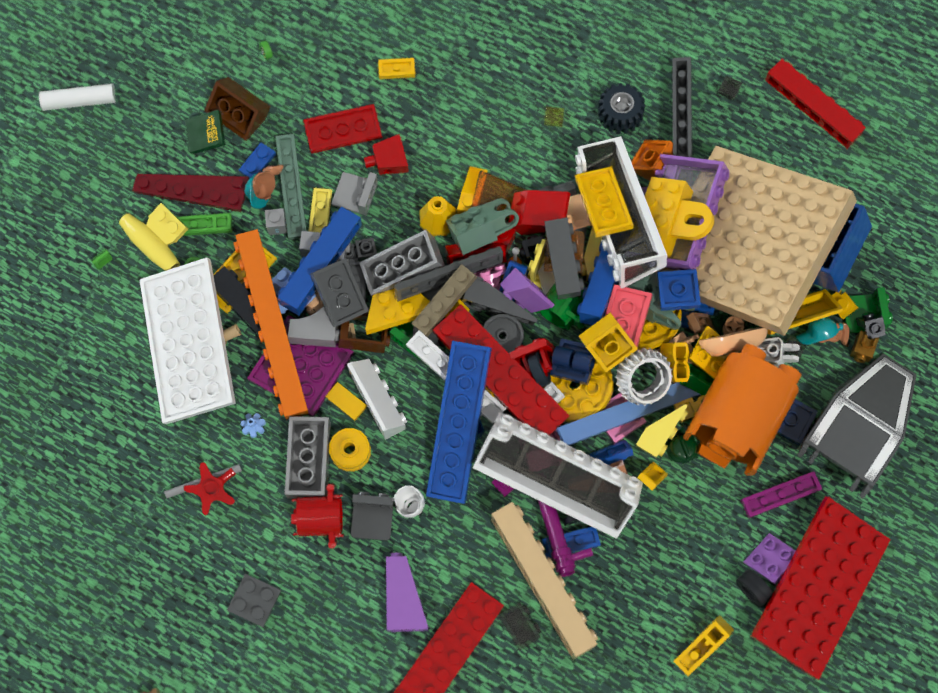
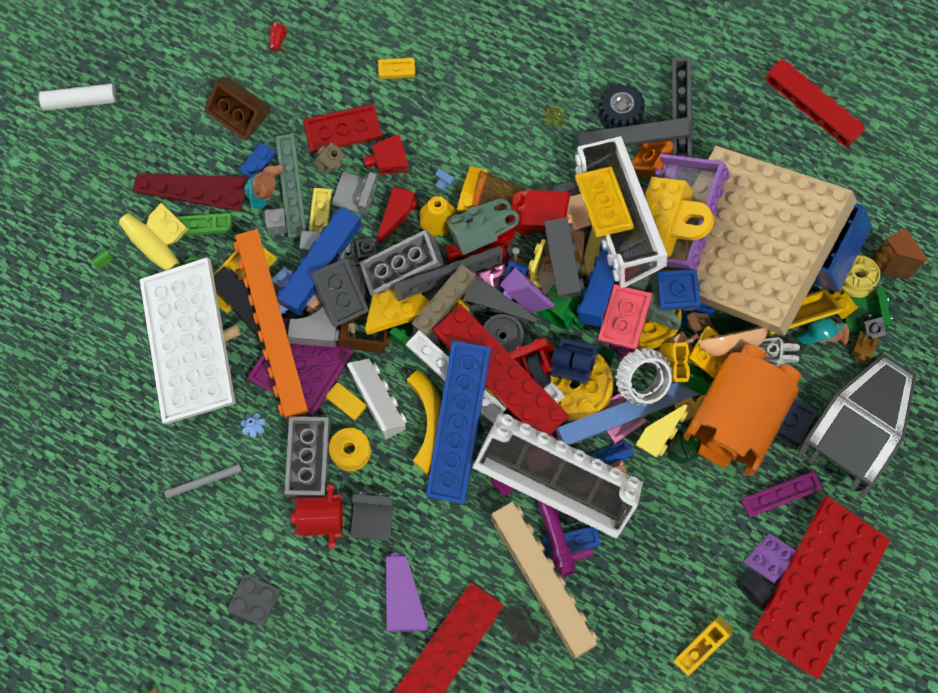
red animal [184,462,236,515] -> none
dark green tile [185,110,225,154] -> none
bright green tile [259,41,273,60] -> none
white hair [393,486,425,518] -> none
black bracket [519,235,544,264] -> none
yellow slope [579,312,638,373] -> none
yellow tile [637,462,668,491] -> none
clear smoke plate [718,76,742,101] -> none
medium nougat wheel [722,316,744,335] -> none
none -> red cone [269,23,287,51]
none -> dark tan brick [312,142,345,175]
none -> red slope [377,187,418,244]
none -> yellow brick [407,370,442,477]
none -> medium blue tile [435,169,458,191]
none -> dark grey tile [579,117,690,152]
none -> light yellow wheel [841,255,880,298]
none -> dark orange slope [872,228,928,280]

